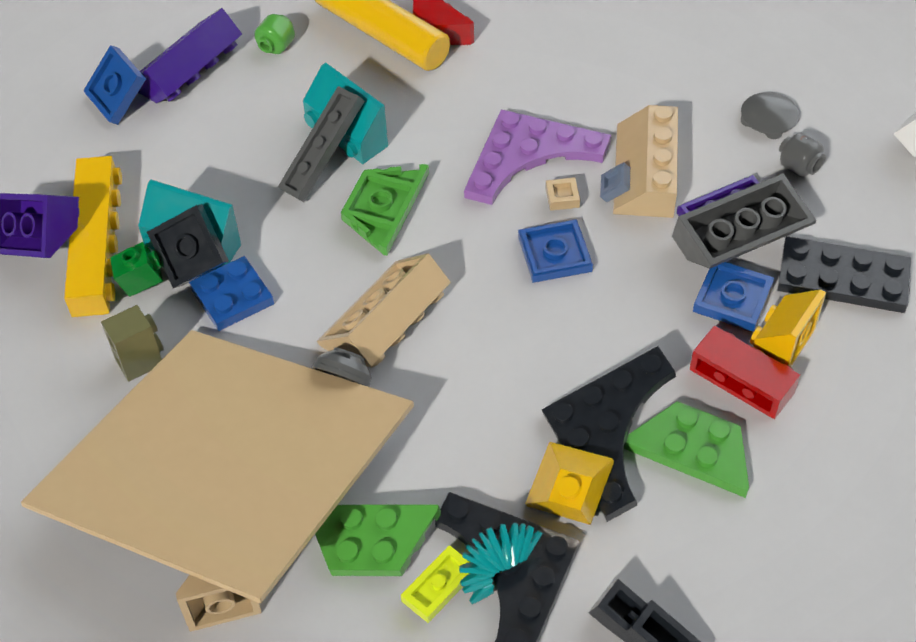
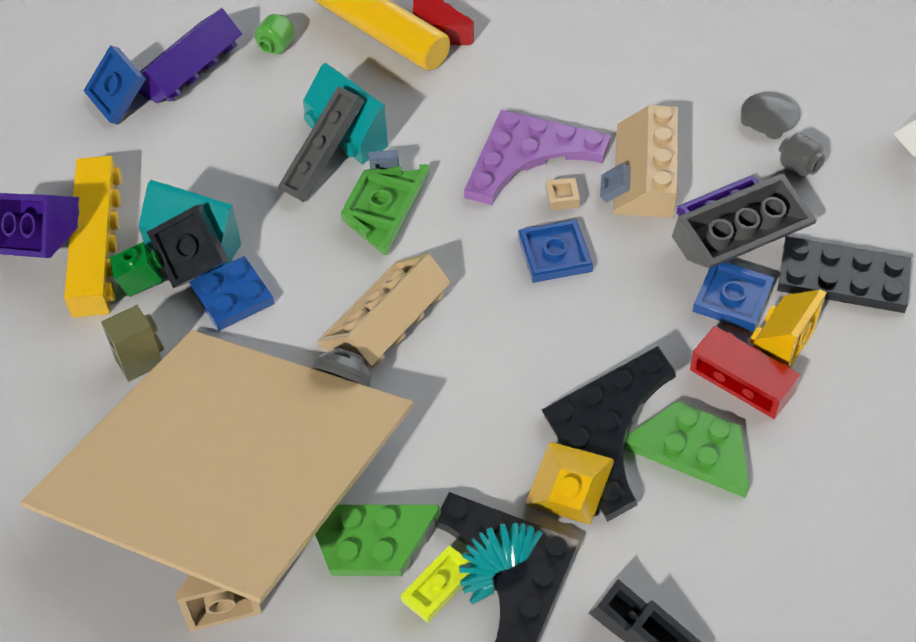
none -> sand blue tile [368,149,399,170]

